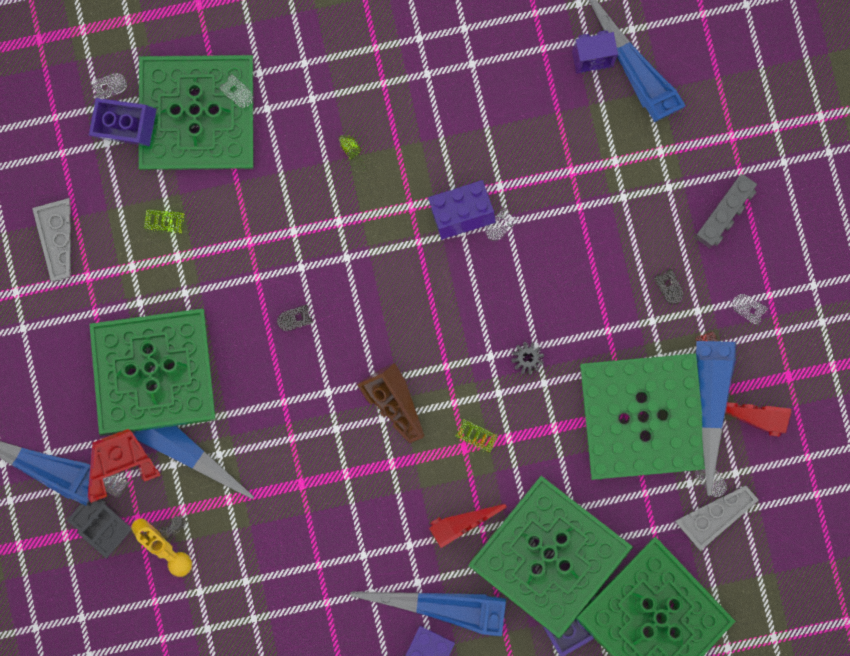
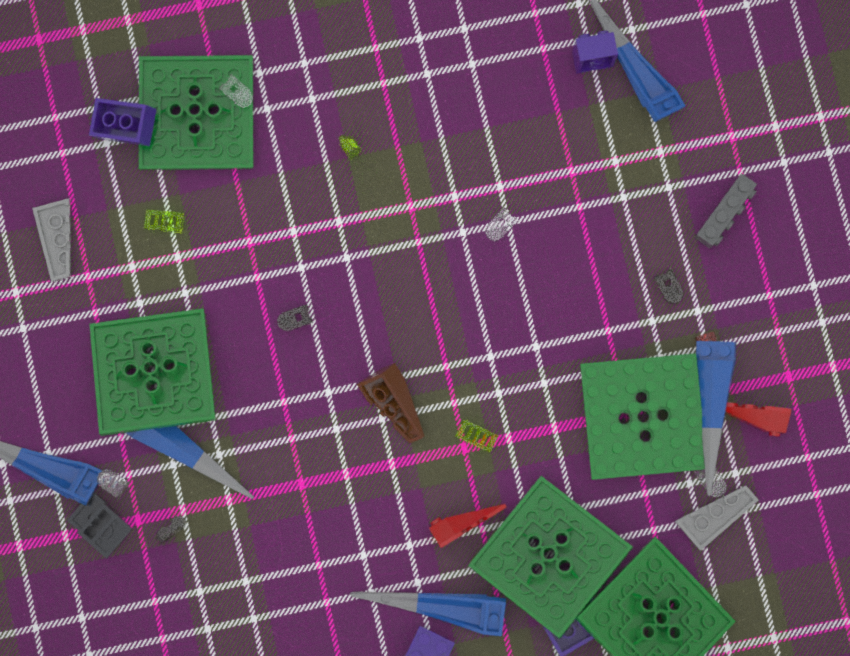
red wing [88,429,160,503] -> none
clear plate [90,73,127,99] -> none
yellow beam [131,519,192,577] -> none
dark purple brick [428,180,496,240] -> none
dark grey gear [511,342,544,375] -> none
clear plate [732,294,768,325] -> none

